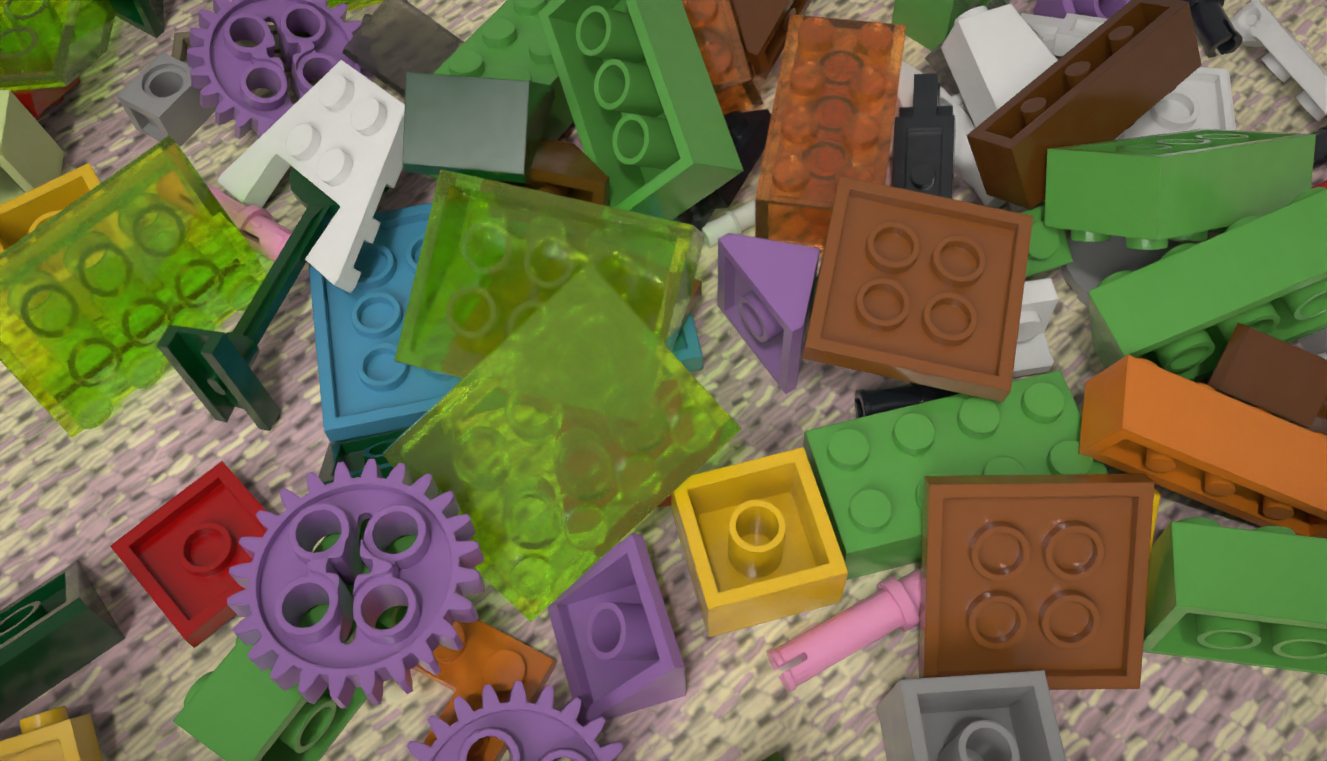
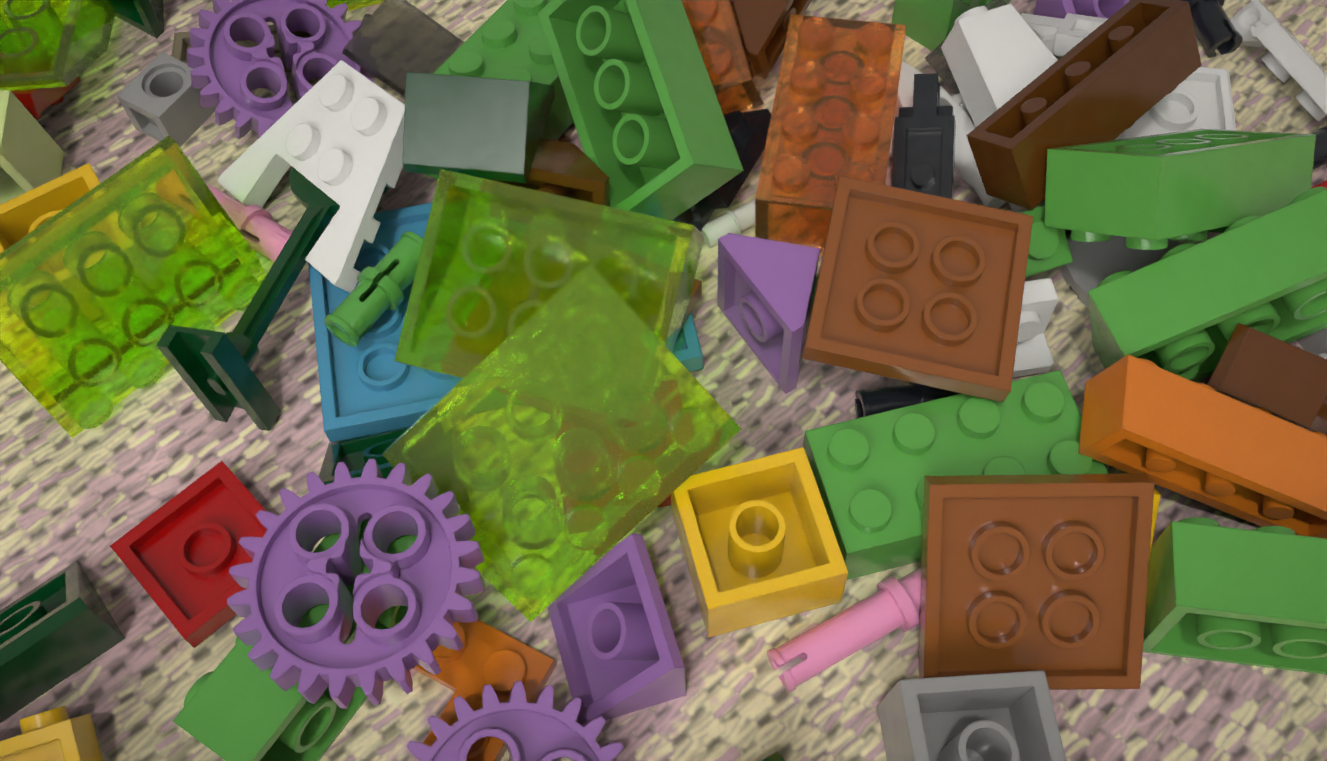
none -> bright green pin [324,231,435,347]

